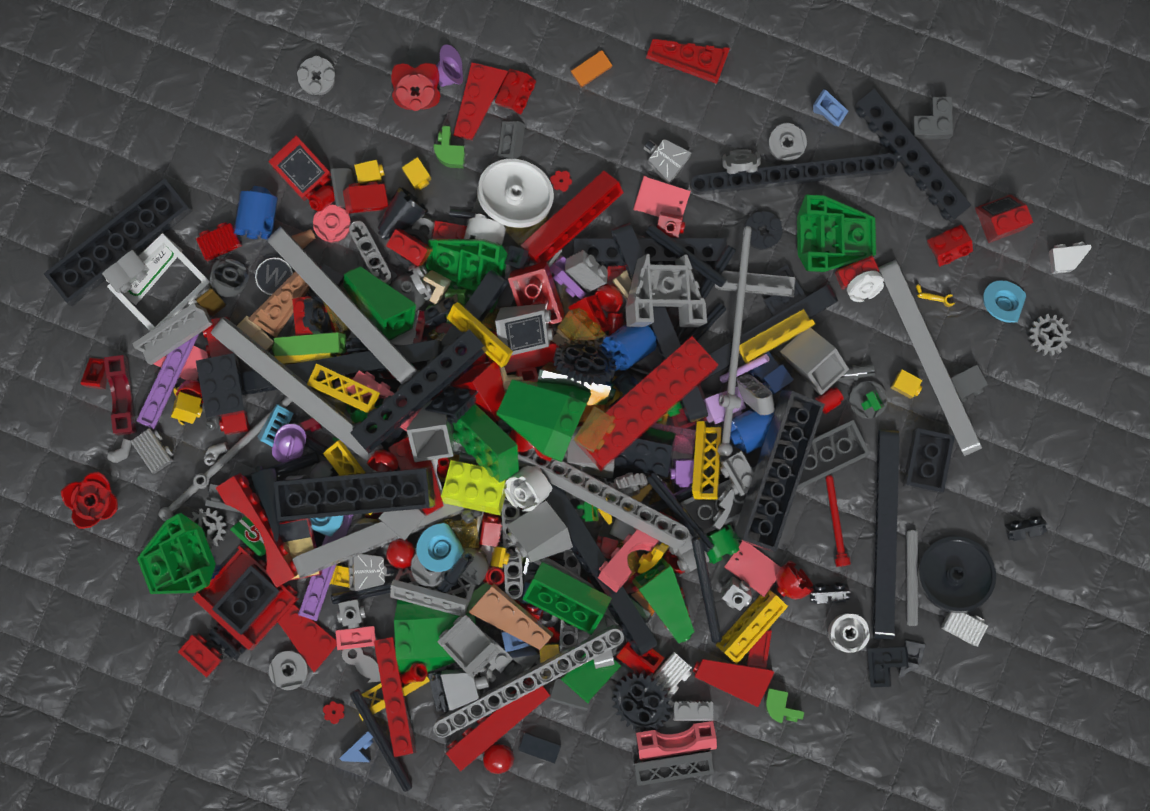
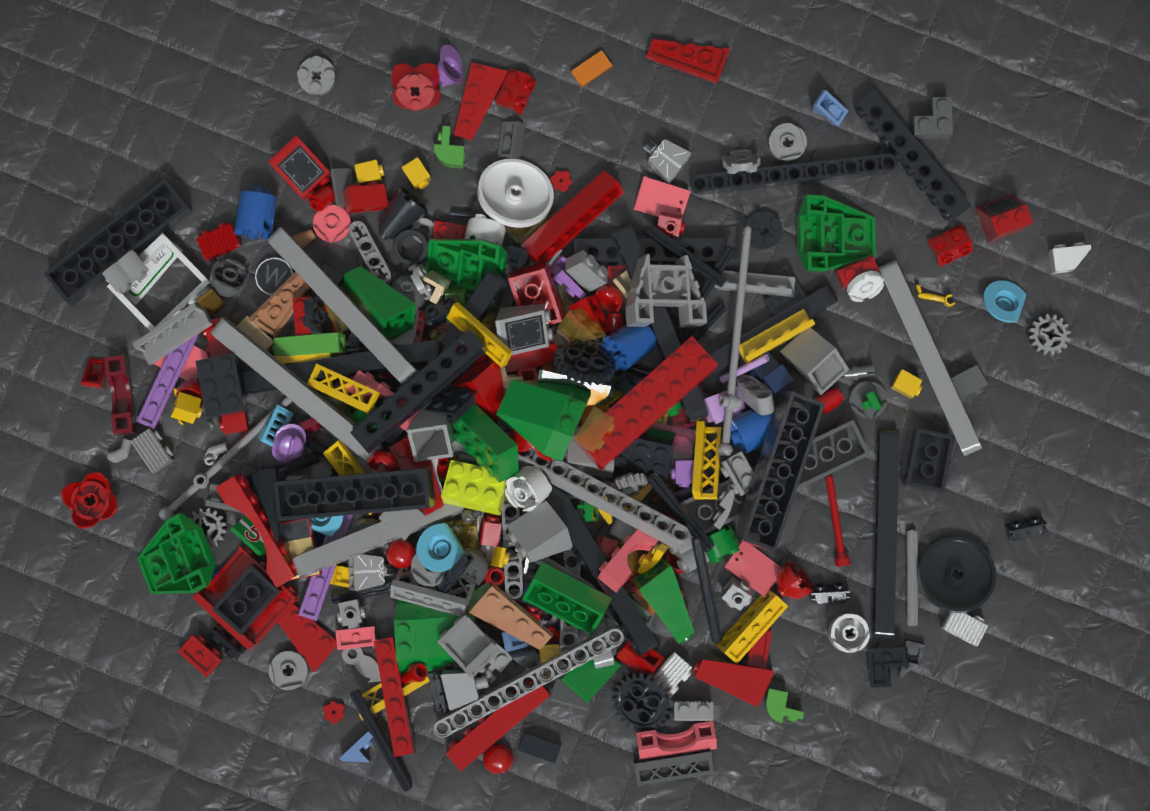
red brick [386,229,433,266] -> none

